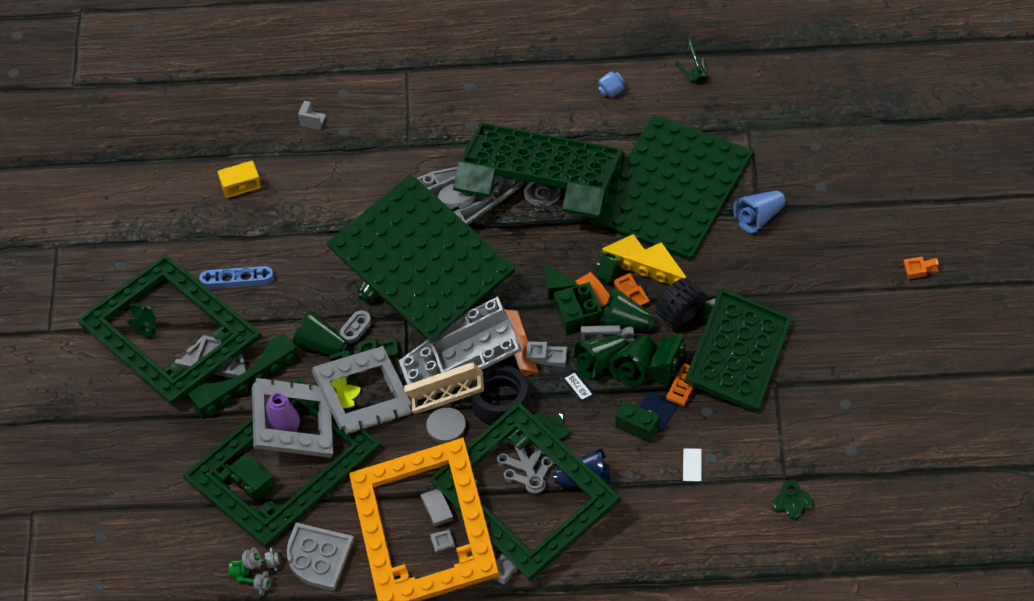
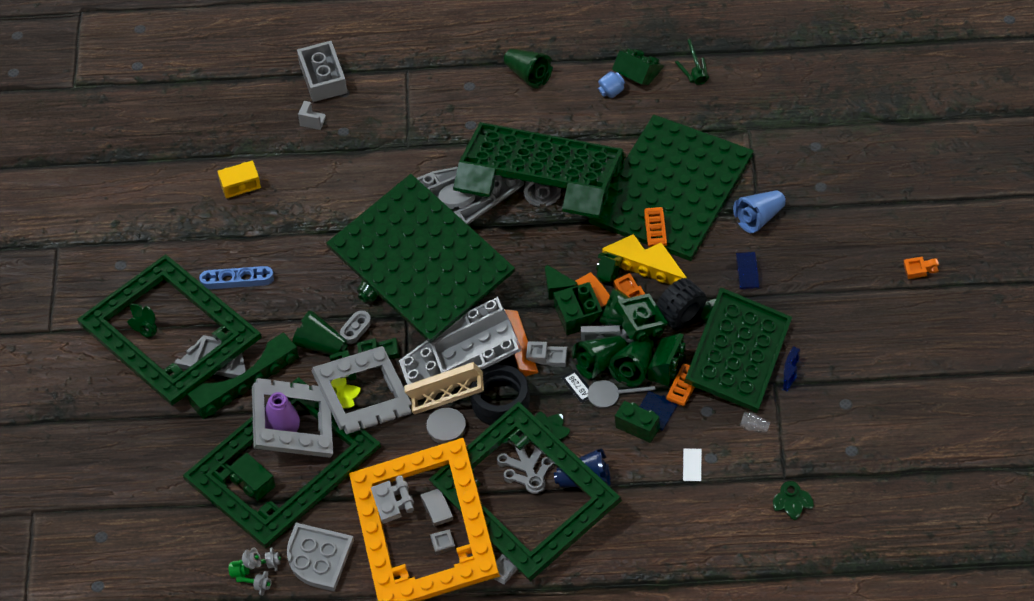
none -> light grey brick [297,41,347,102]
none -> light grey plate [371,475,414,524]
none -> dark green cone [504,49,553,89]
none -> light grey piece [588,380,656,408]
none -> dark green slope [612,48,664,85]
none -> dark green plate [615,293,668,341]
none -> orange slope [644,207,667,247]
none -> clear blue slope [736,252,759,289]
none -> clear cone [739,411,770,433]
none -> clear blue slope [783,346,800,392]

